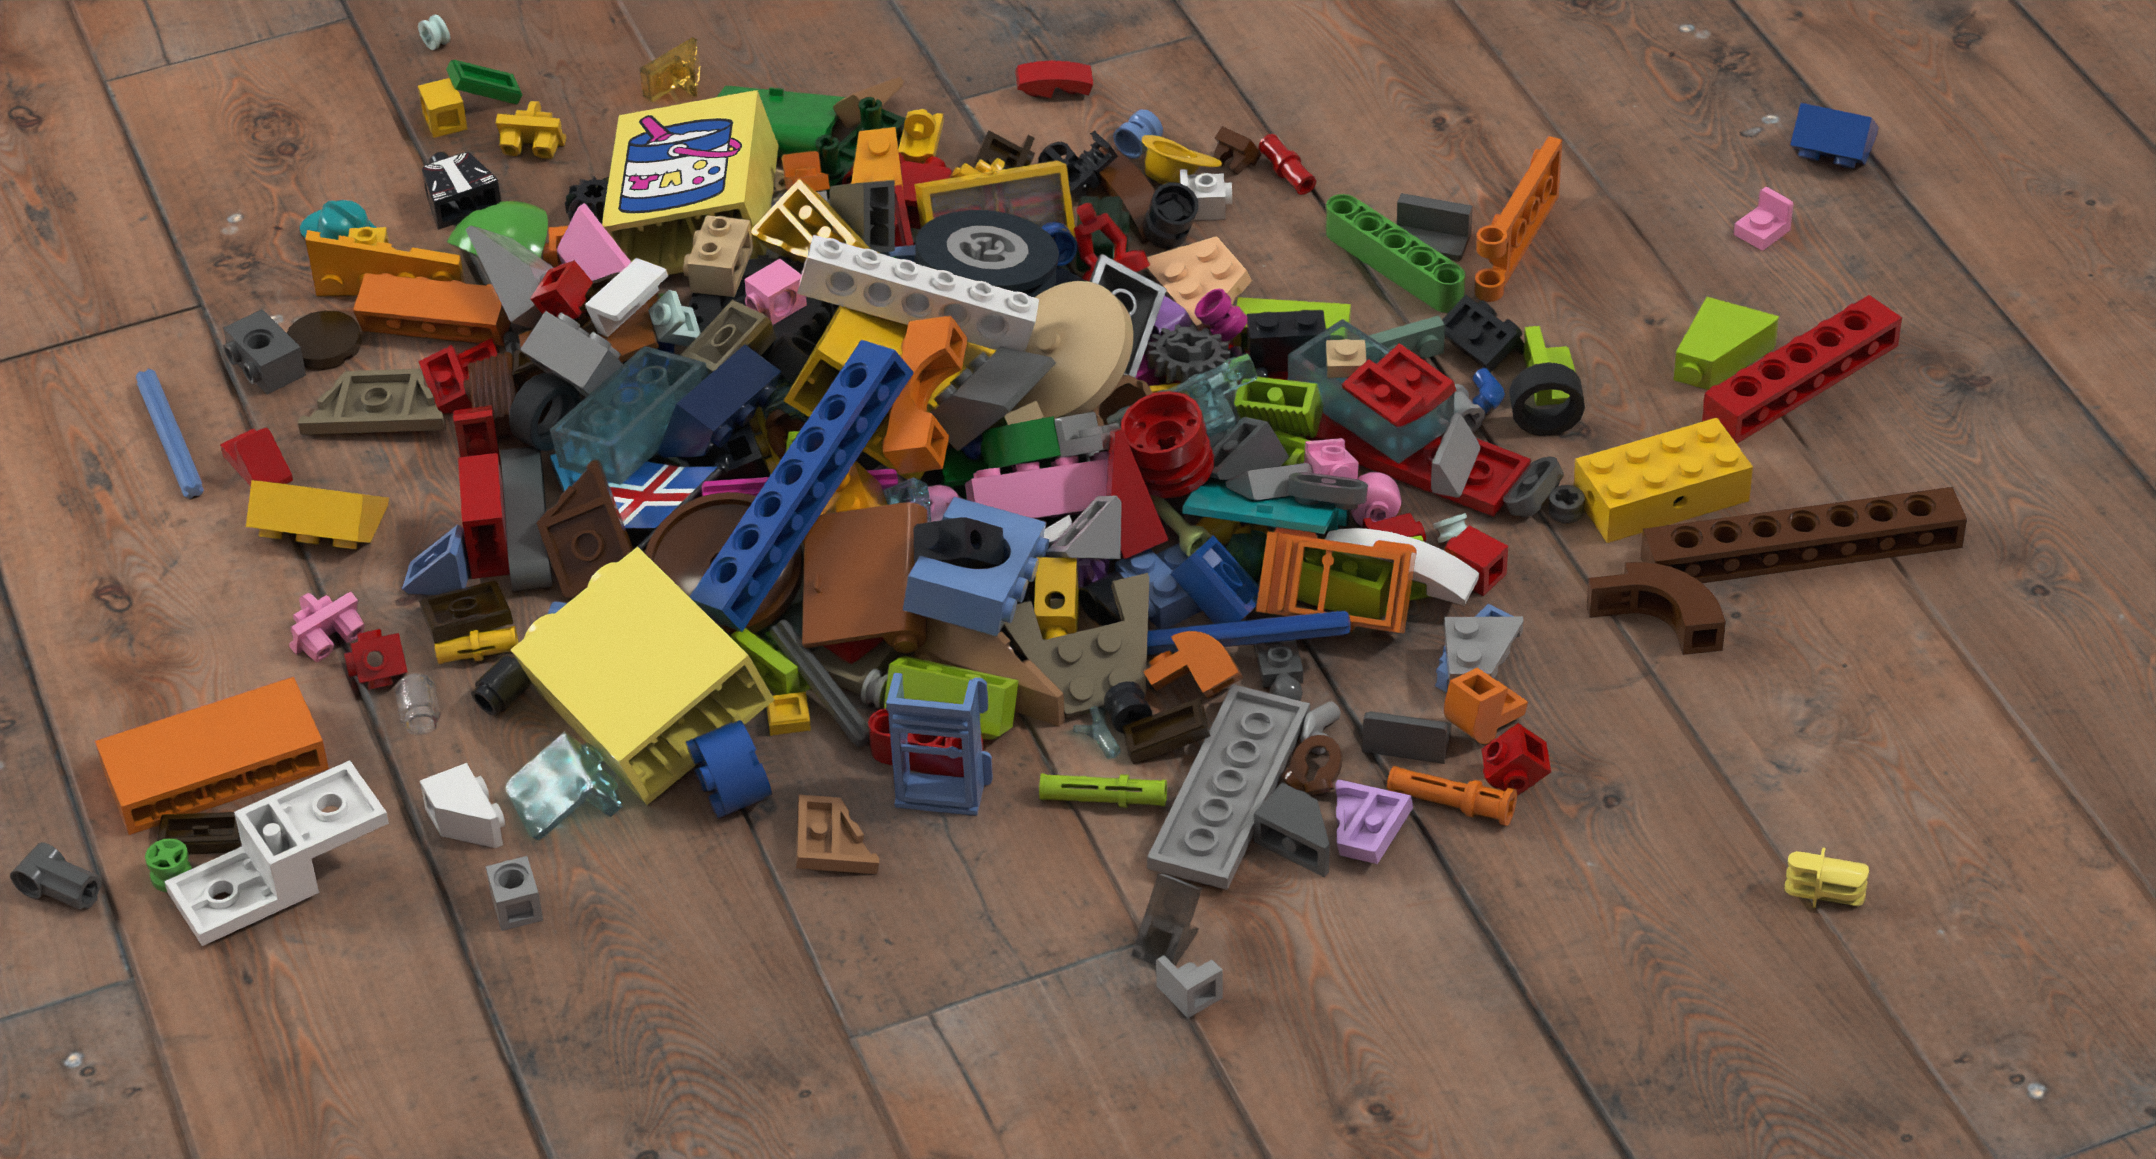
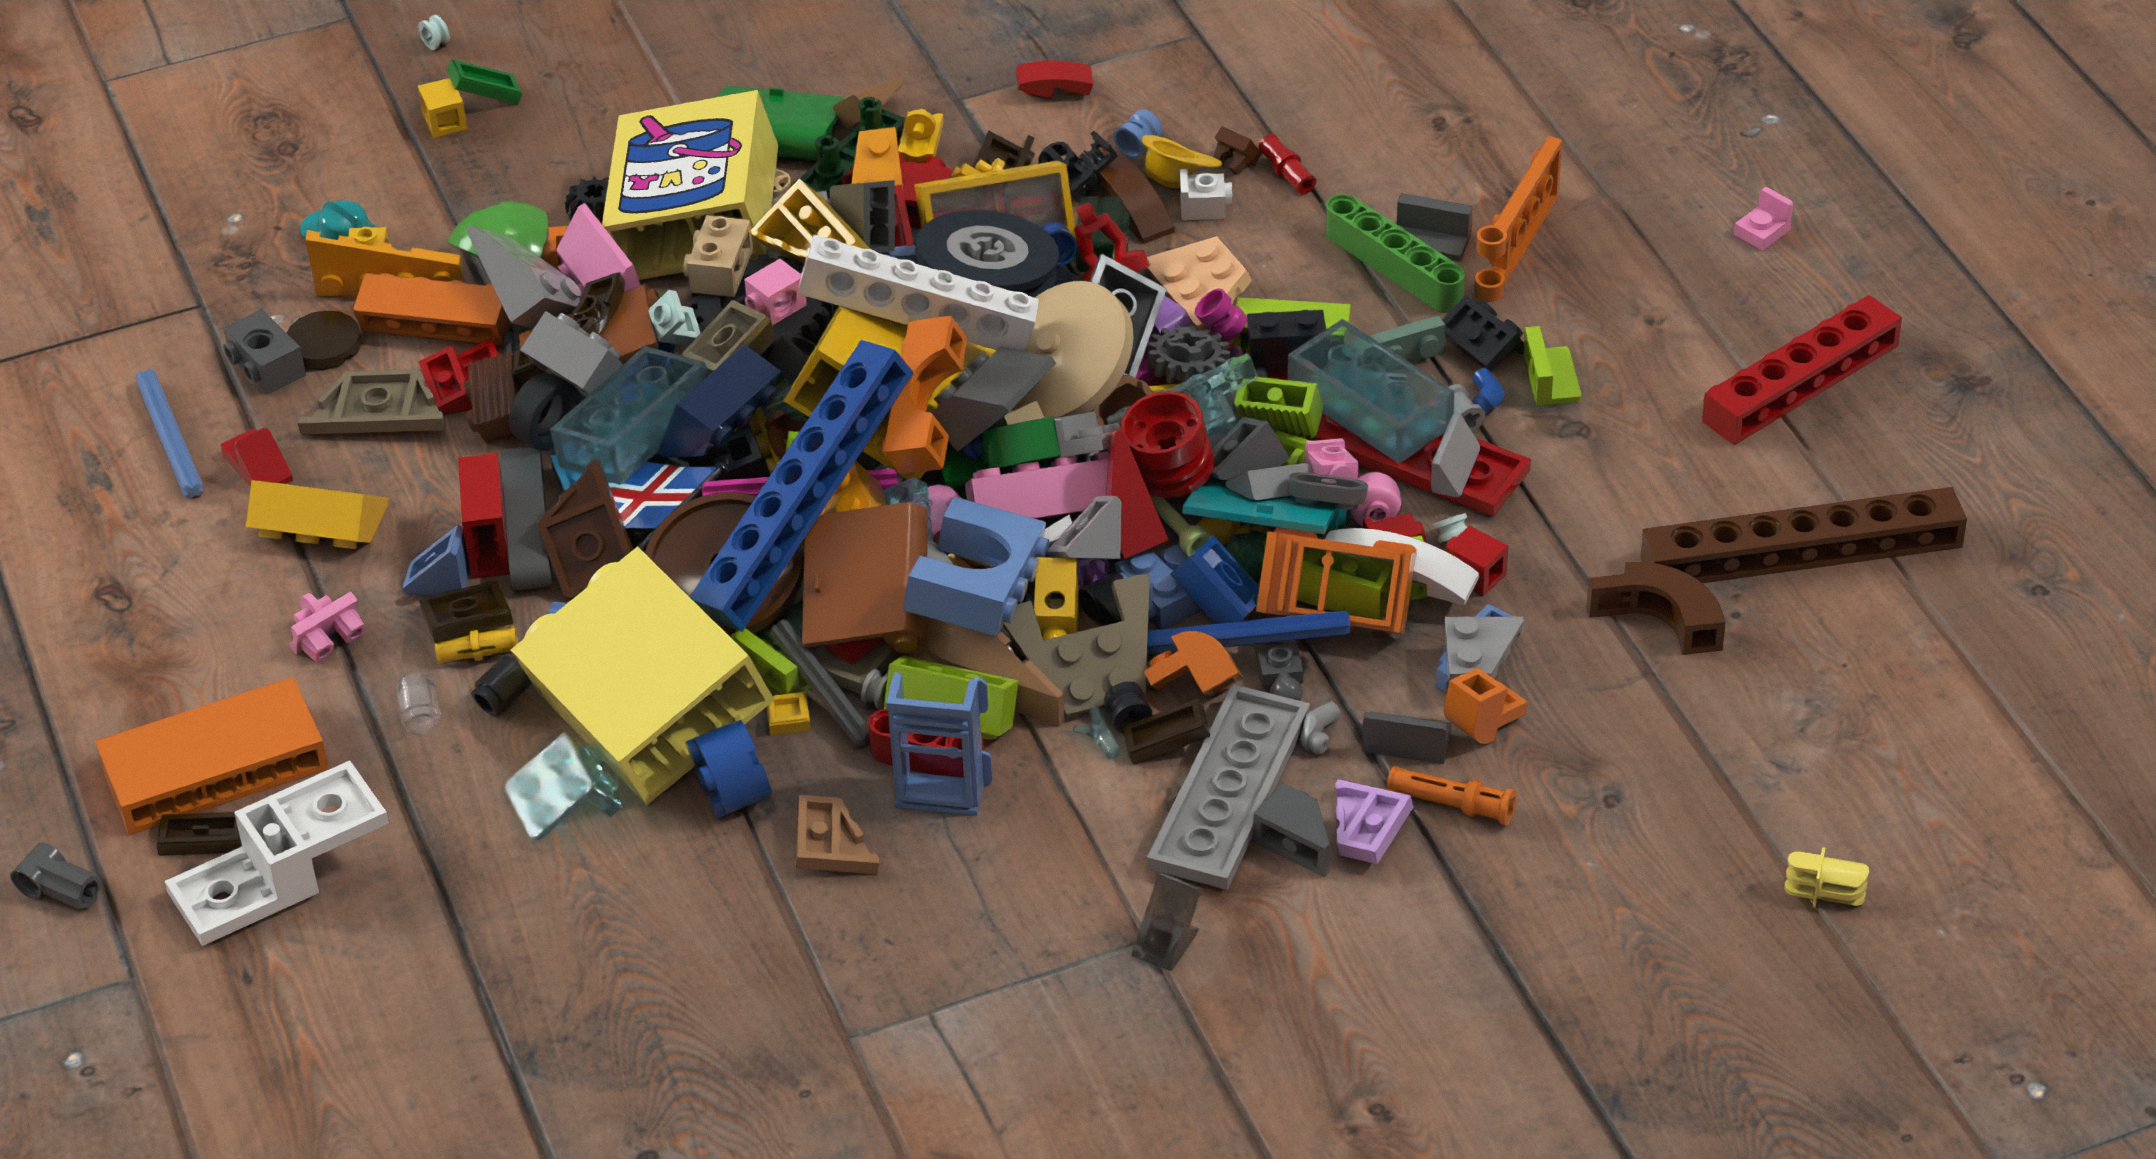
bright green wheel [145,839,192,892] -> none
red brick [344,629,408,690] -> none
white slope [420,763,506,848] -> none
black torso [421,152,501,230] -> none
red slope [453,405,501,465] -> none
light grey brick [485,856,543,931] -> none
yellow hips [495,101,566,159] -> none
red brick [530,260,593,319] -> none
white panel [585,258,668,337] -> none
clear yellow slope [639,37,700,102] -> none
orange bracket [782,151,830,191] -> none
black torso [913,517,1004,569] -> none
lime pin [1039,773,1167,808] -> none
black wheel [1143,182,1199,249] -> none
light grey panel [1156,956,1223,1018] -> none
reddish brown piece [1281,735,1343,796] -> none
tan plate [1326,339,1366,378] -> none
red slope [1341,343,1457,428] -> none
red brick [1481,723,1551,796] -> none
dark grey plate [1503,456,1564,517] -> none
black tyre [1509,362,1585,436] -> none
dark grey bush [1548,485,1585,523] -> none
yellow brick [1573,418,1753,543] -> none
lime slope [1673,297,1779,390] -> none
blue slope [1790,103,1879,168] -> none

